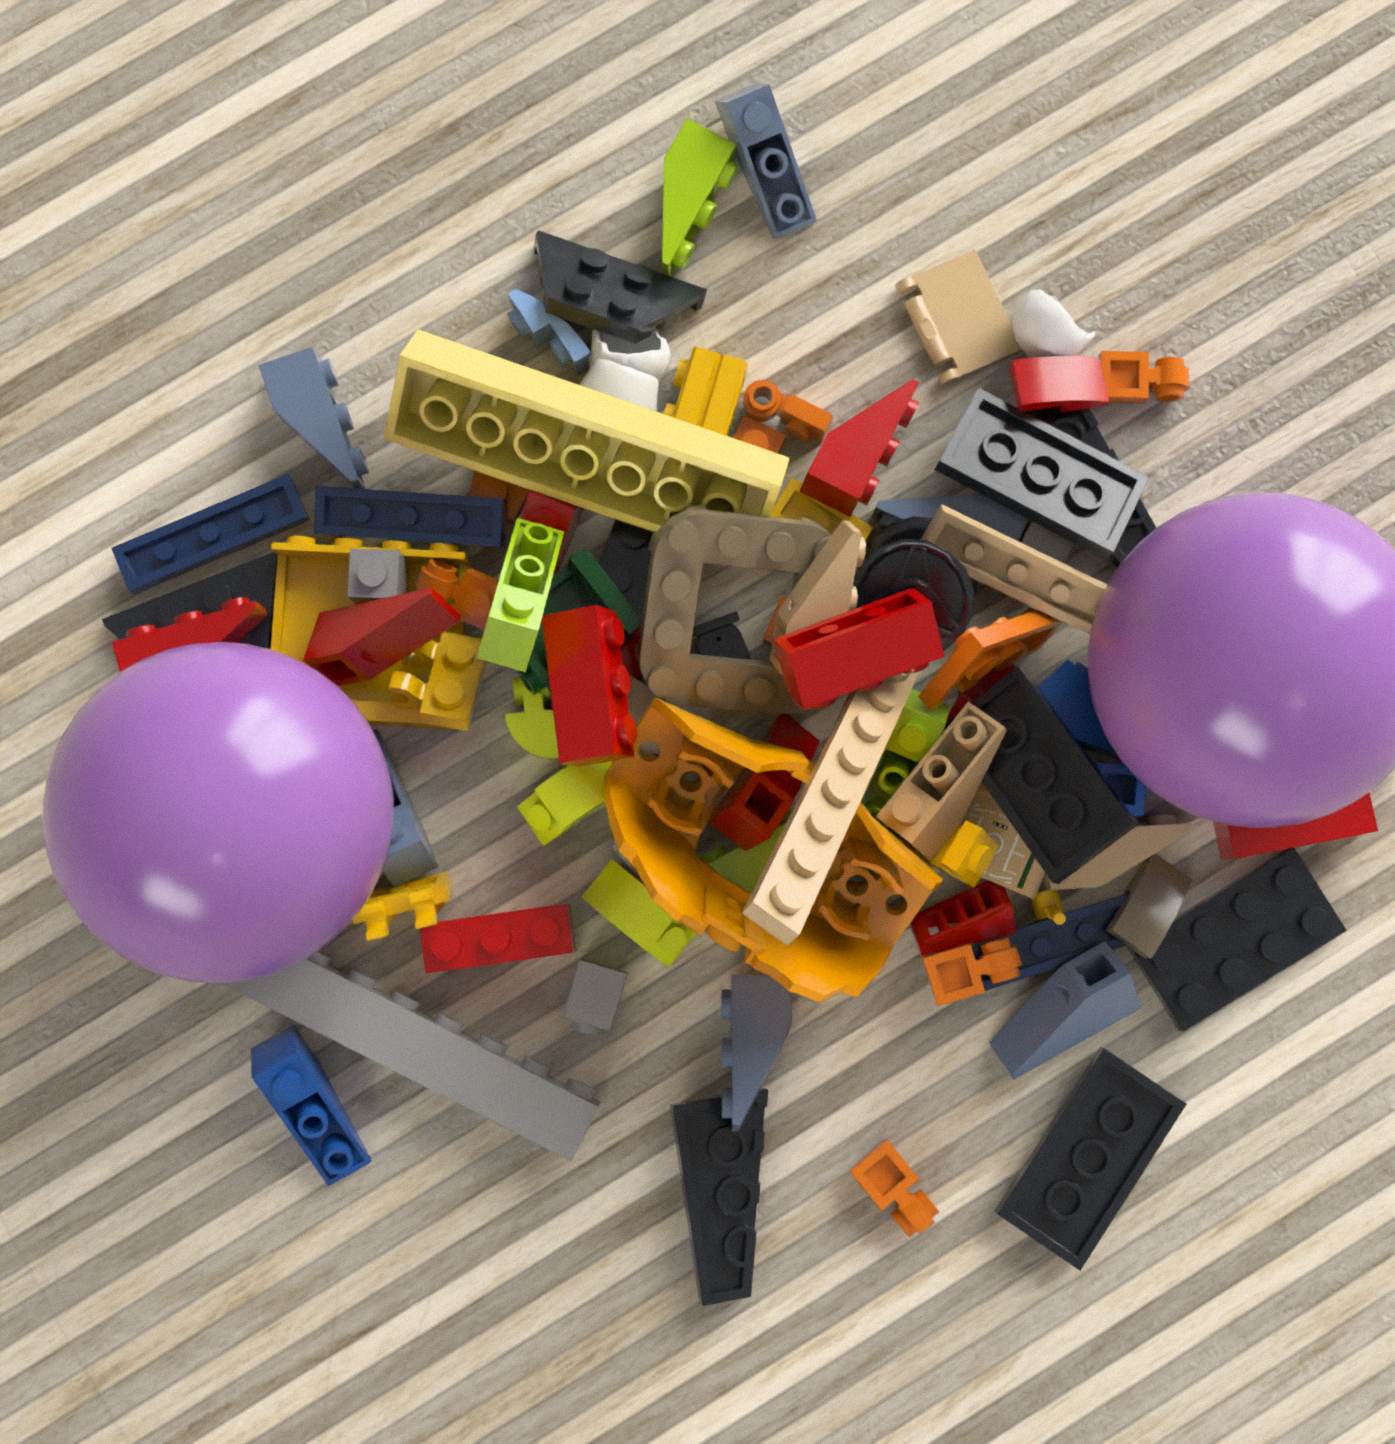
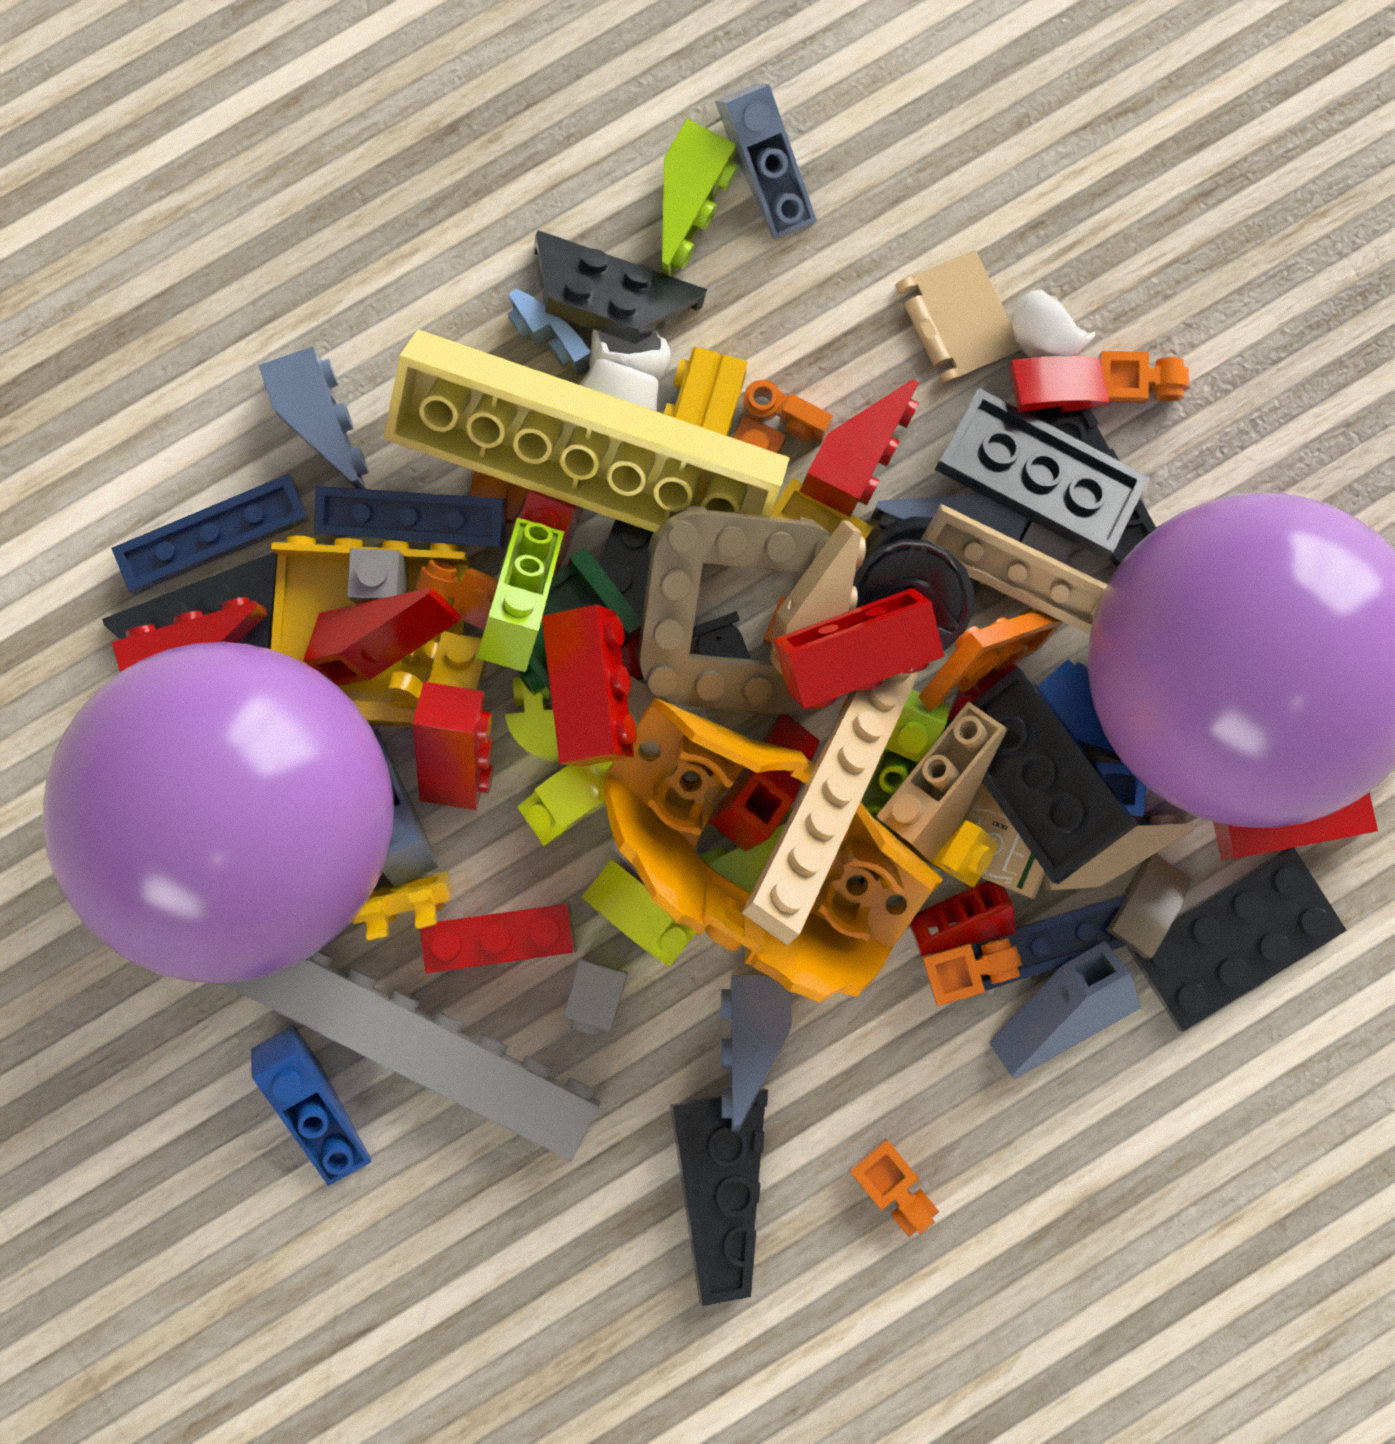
black plate [994,1047,1187,1271] -> none
yellow hand [1030,890,1066,925] -> none
none -> red brick [412,682,494,811]

